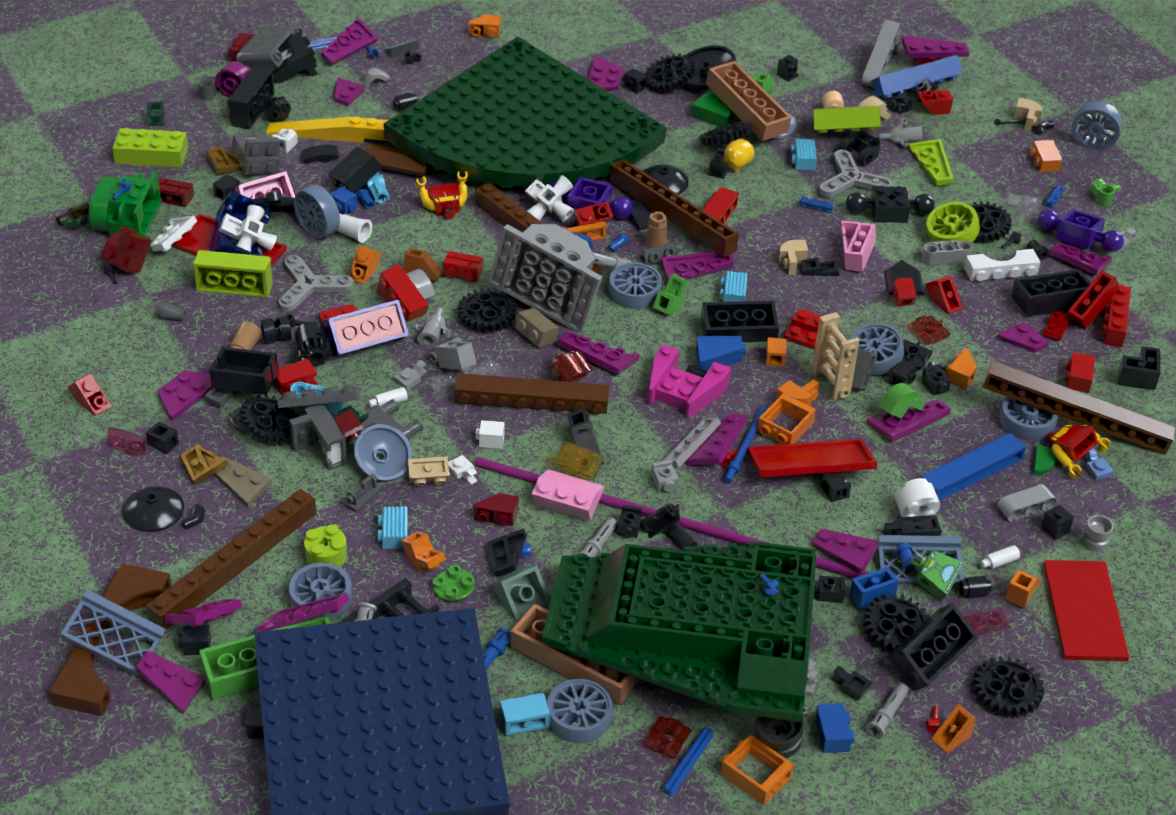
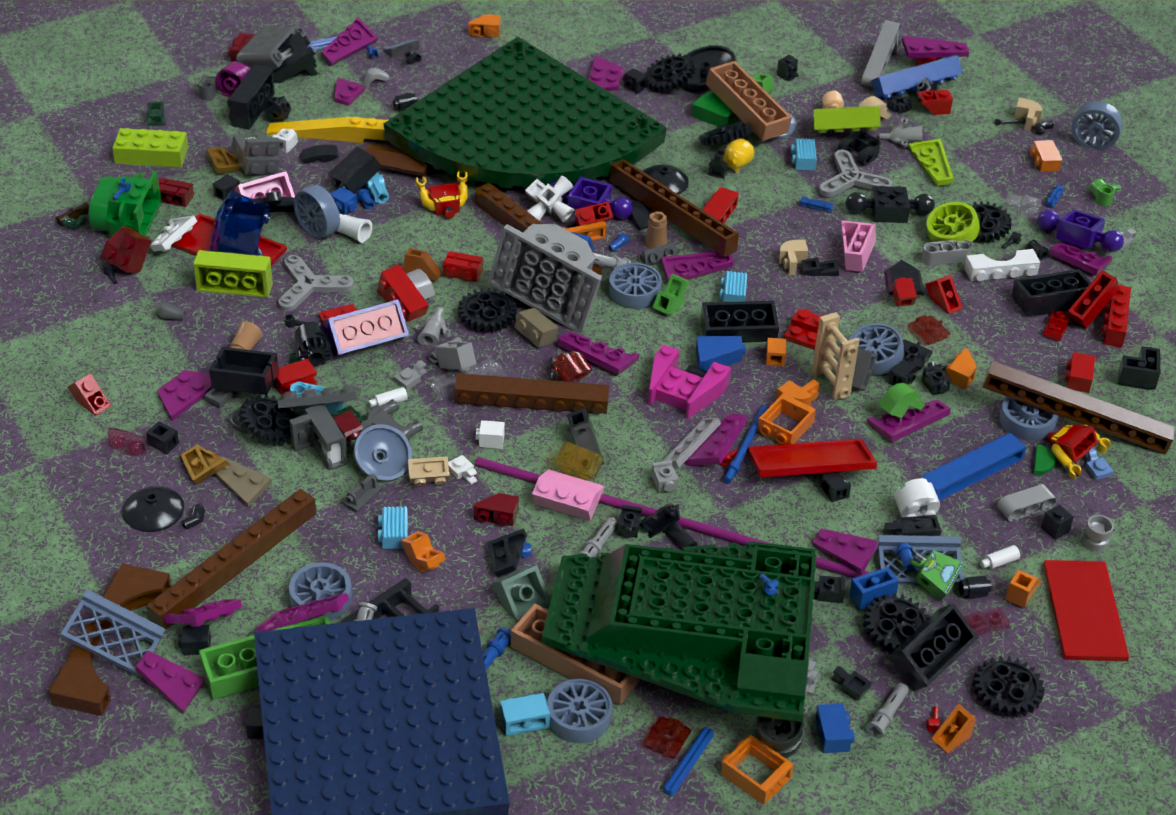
white brick [219,205,277,255] -> none
black wheel [261,315,291,343] -> none
lime brick [304,524,347,567] -> none
orange slope [349,245,382,284] -> none
bright green dish [433,565,475,601] -> none
magenta wing [997,322,1049,353] -> none

